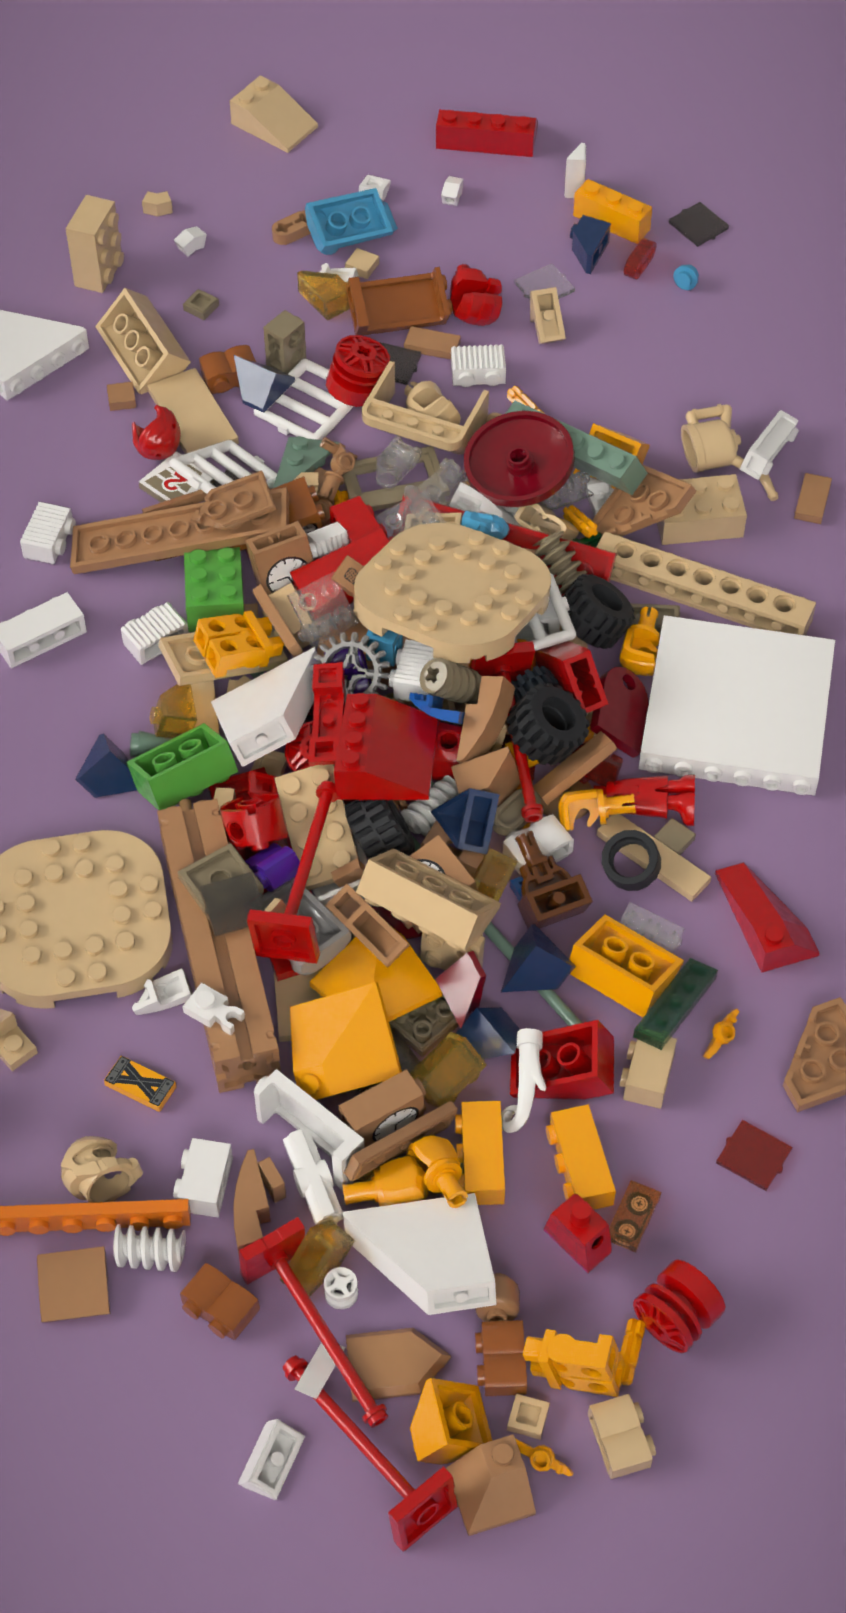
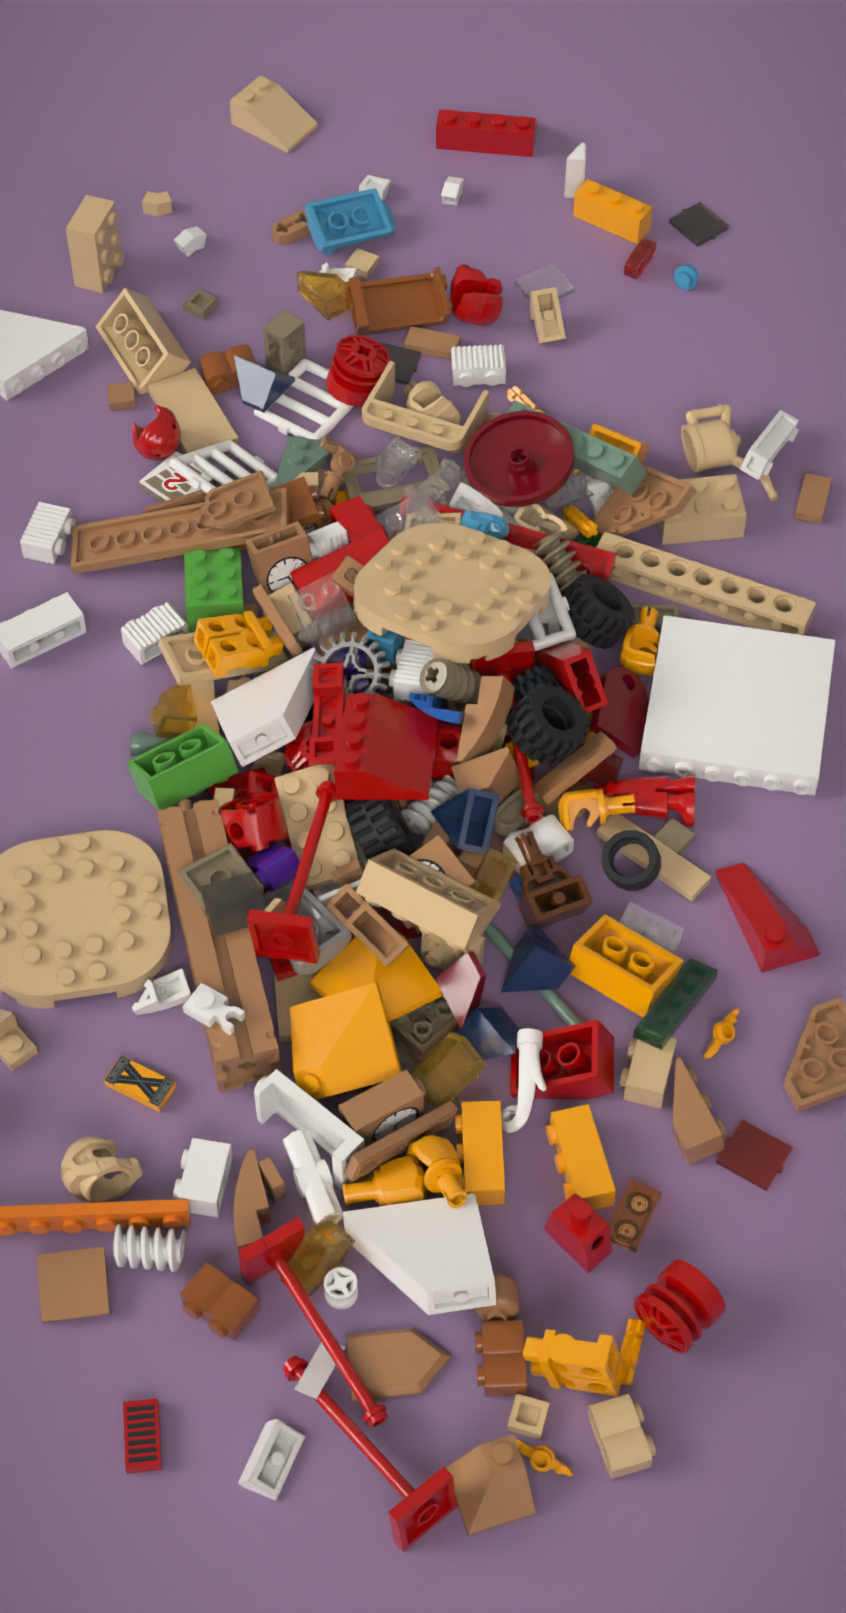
dark blue slope [75,733,137,798] -> none
light orange slope [410,1378,492,1465] -> none
dark blue slope [570,215,611,275] -> none
none -> red tile [123,1399,162,1474]
none -> medium nougat slope [672,1057,726,1165]

